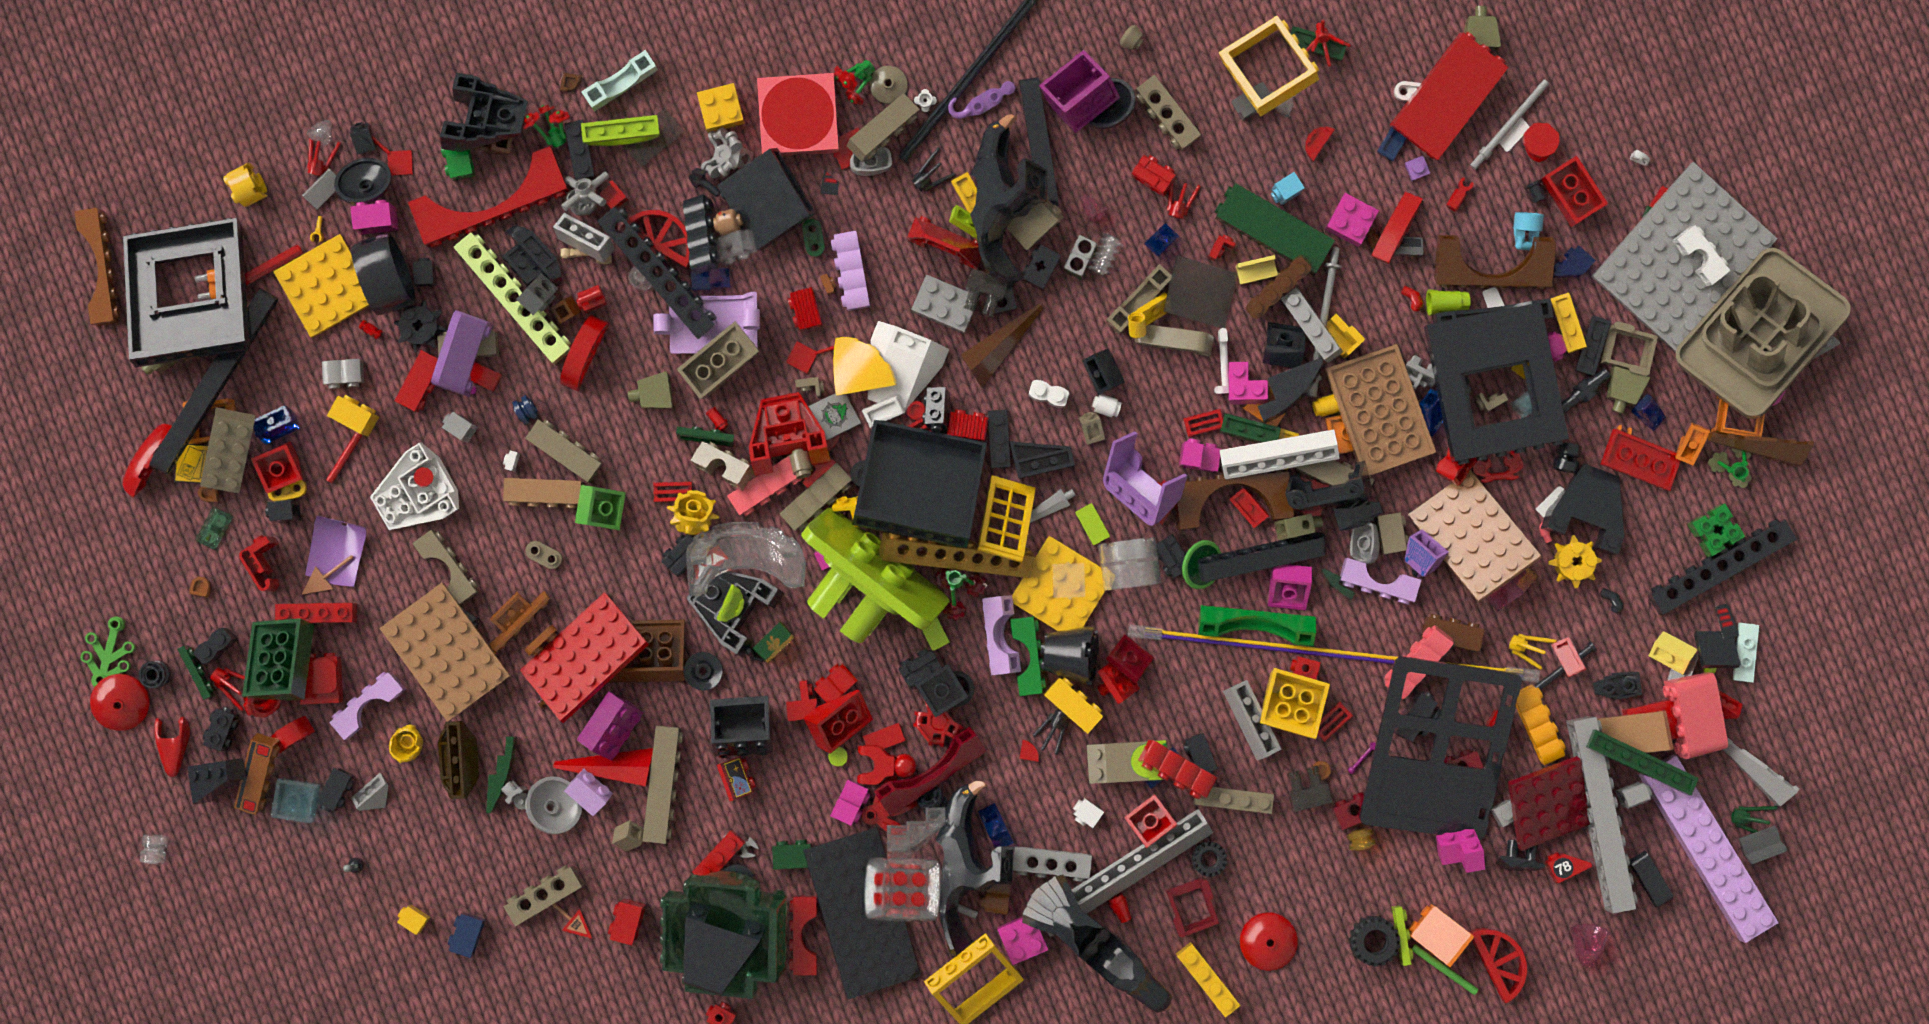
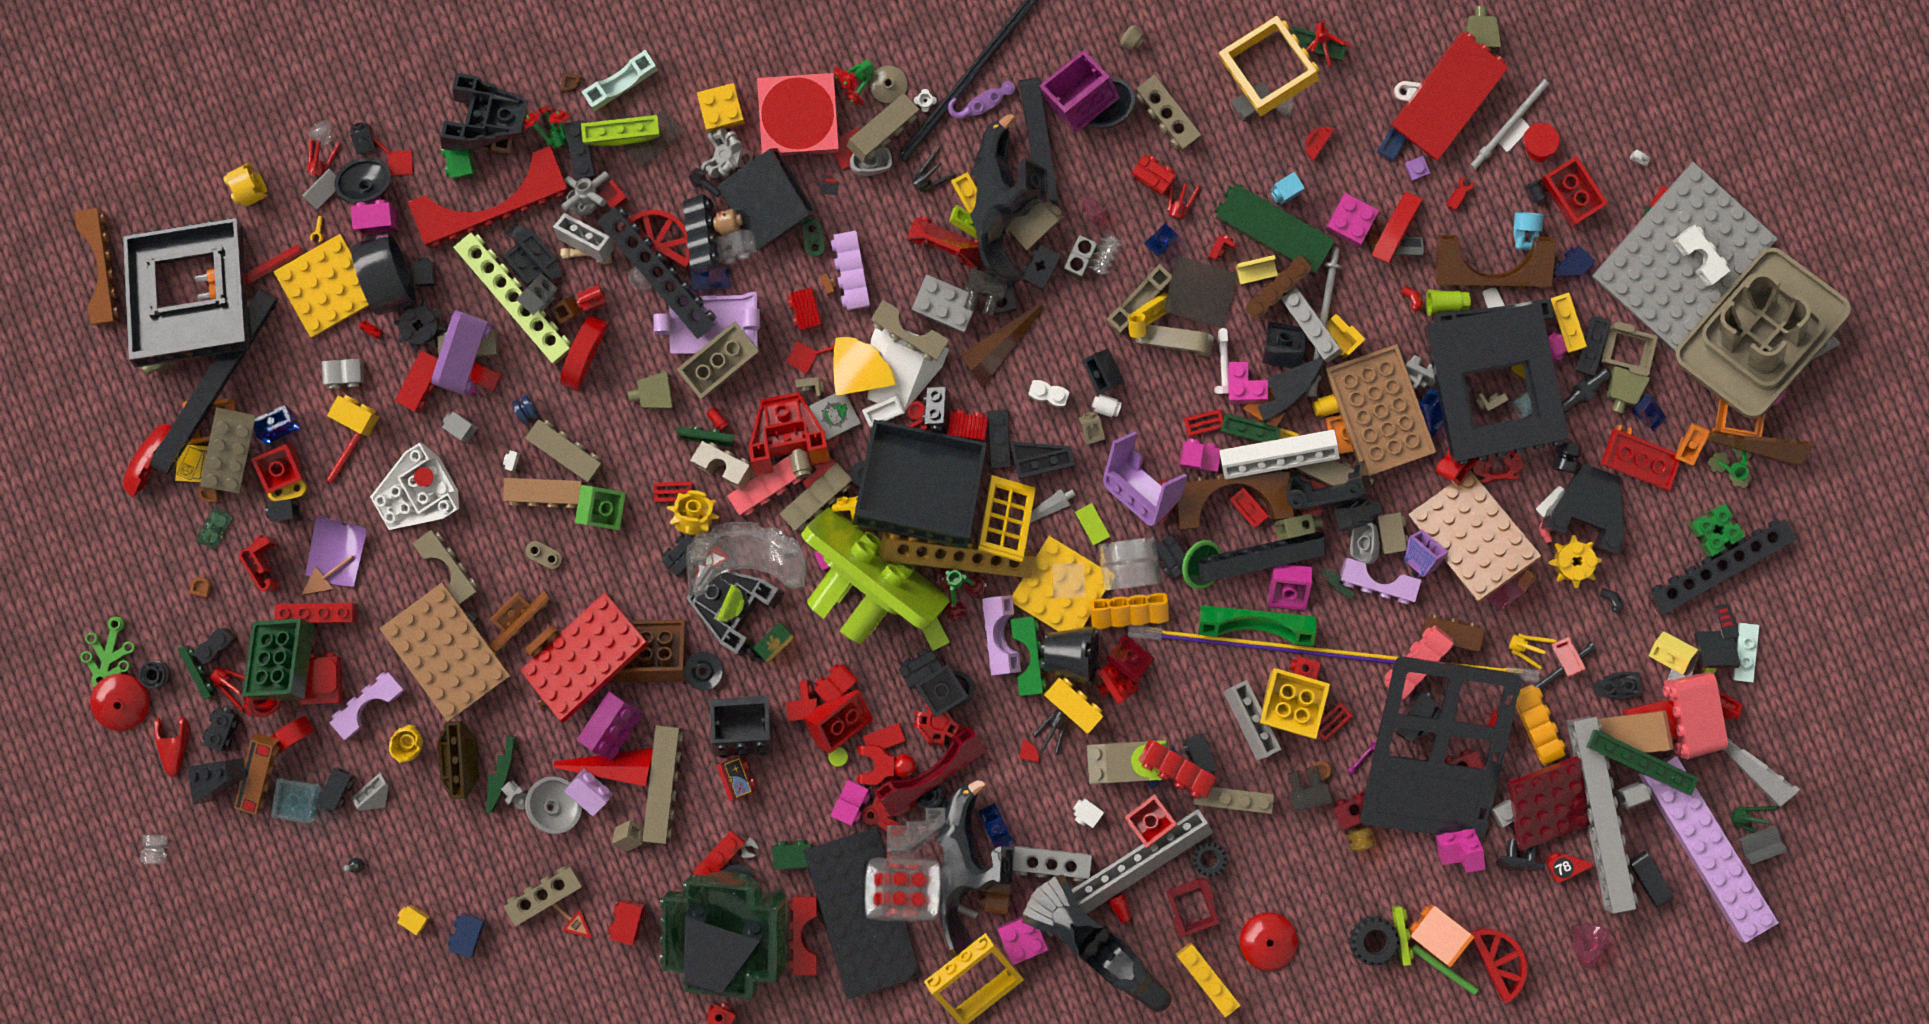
none -> dark tan arch [871,300,949,362]
none -> light orange brick [1090,593,1169,629]

